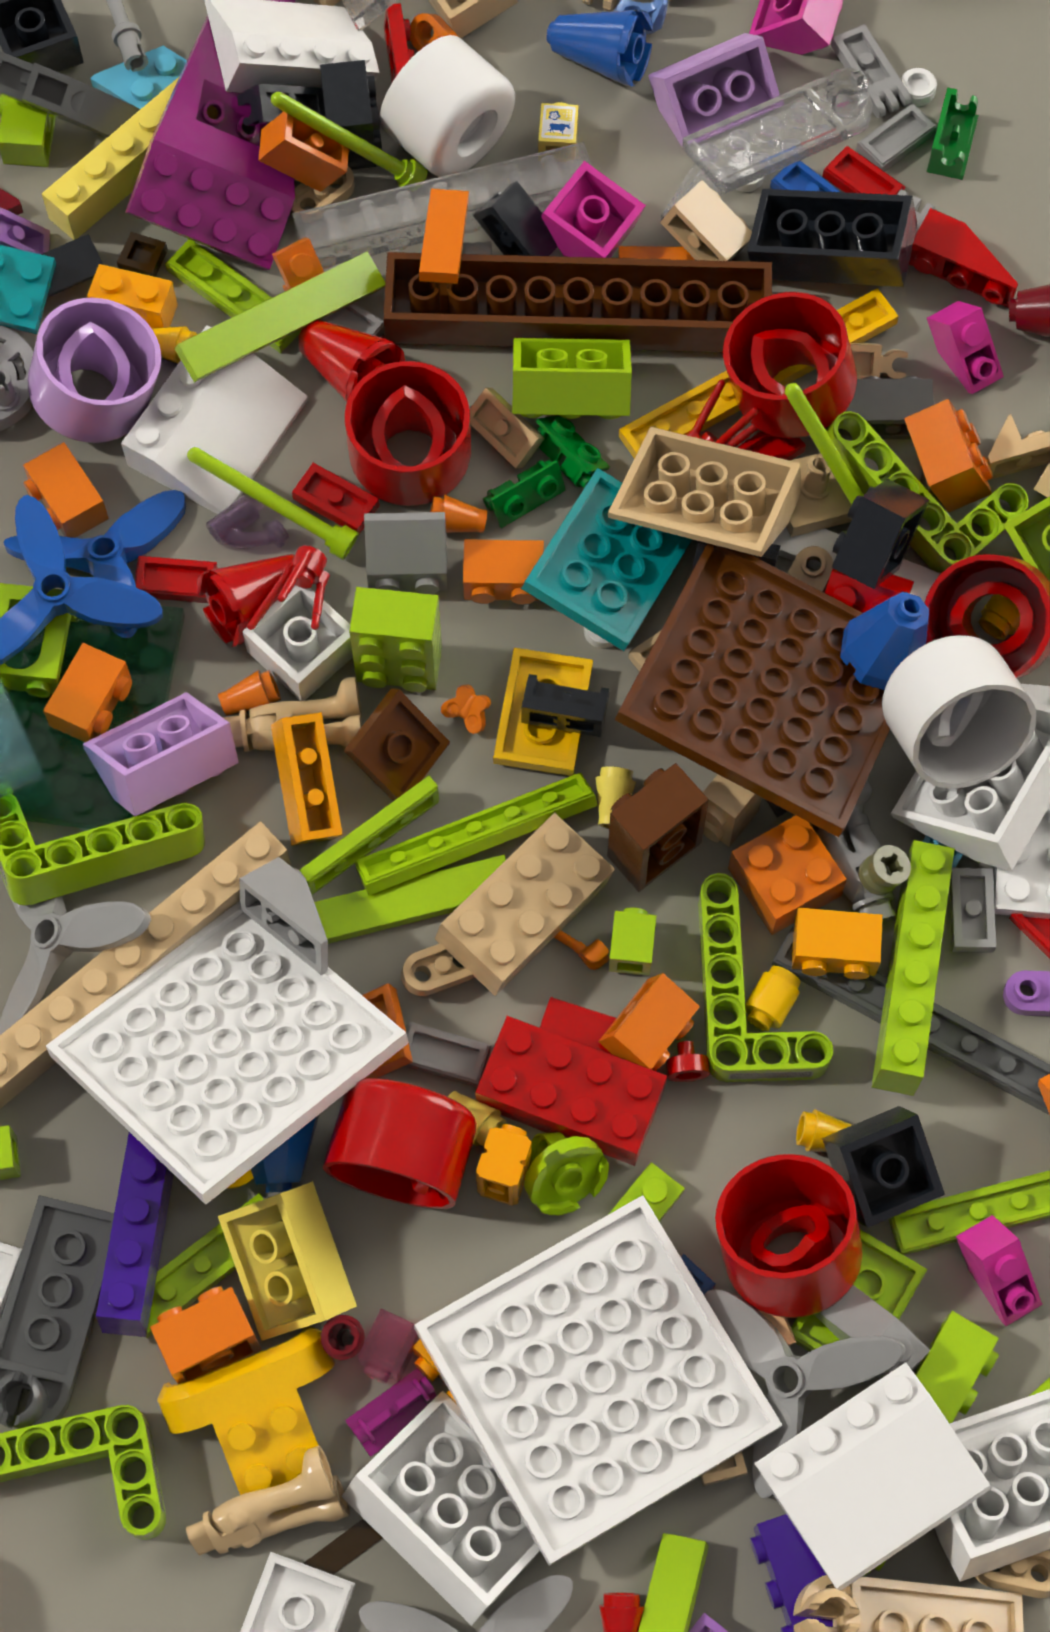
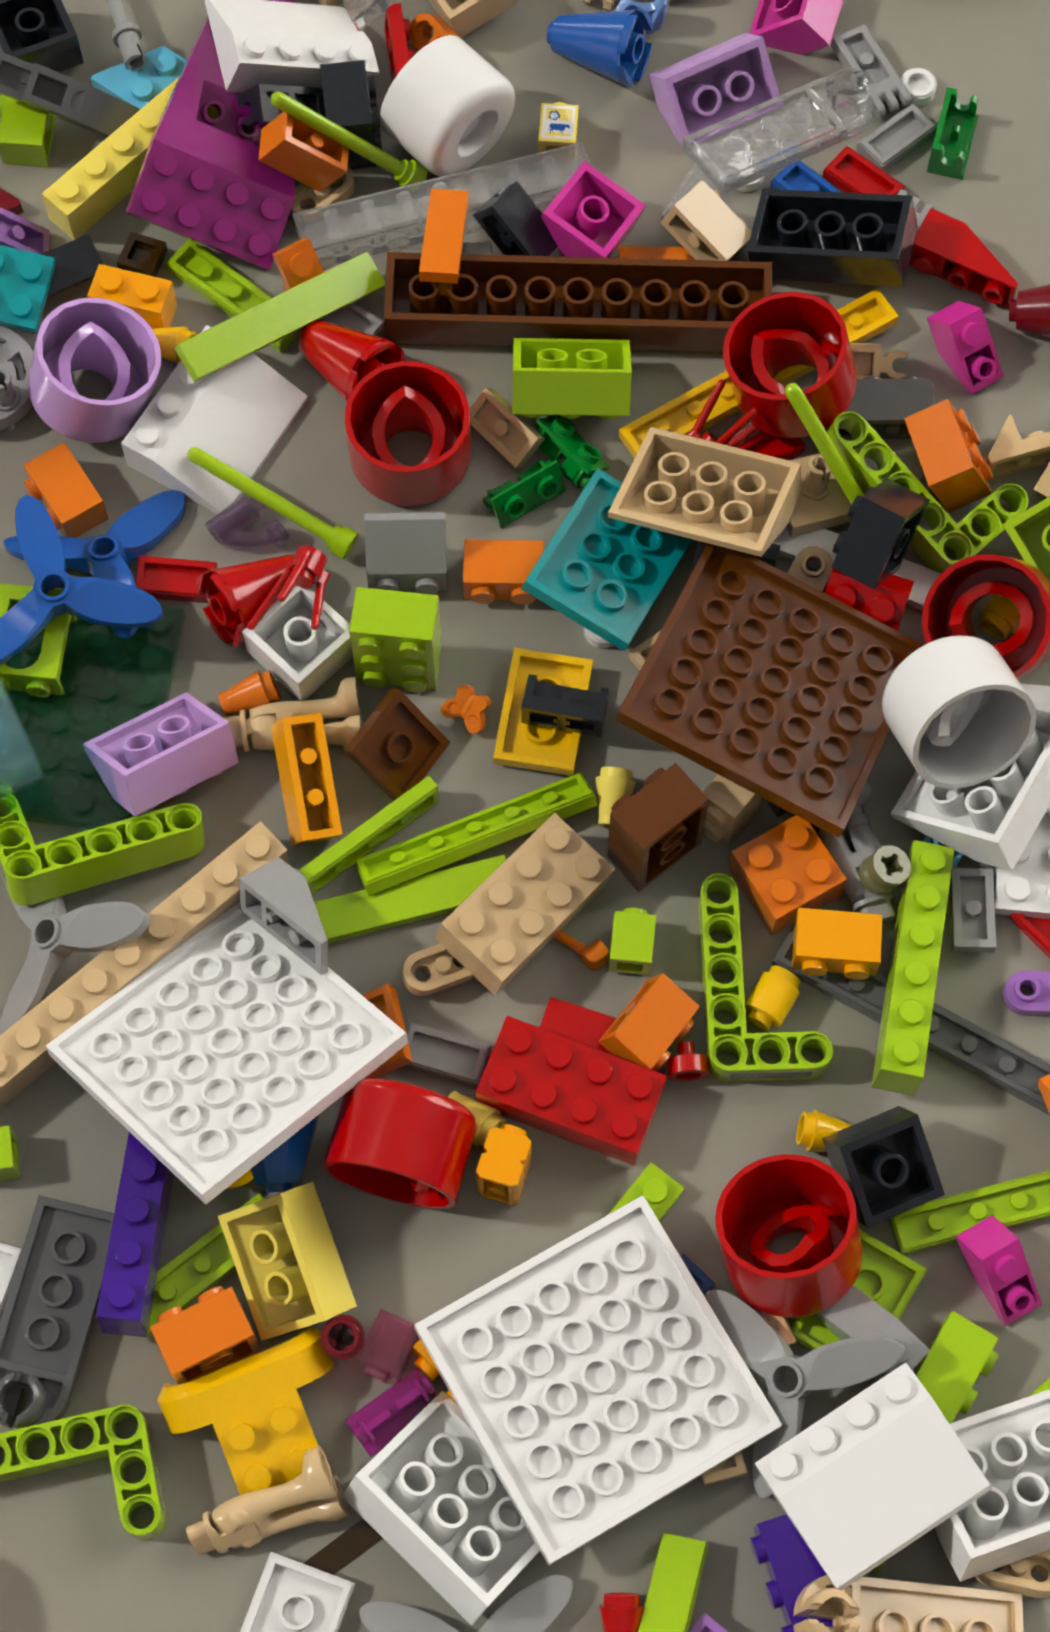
orange brick [43,643,132,742] -> none
red plate [292,462,380,535] -> none
orange cone [430,494,487,533] -> none
lime tile [524,1132,609,1216] -> none
blue cone [840,592,929,690] -> none

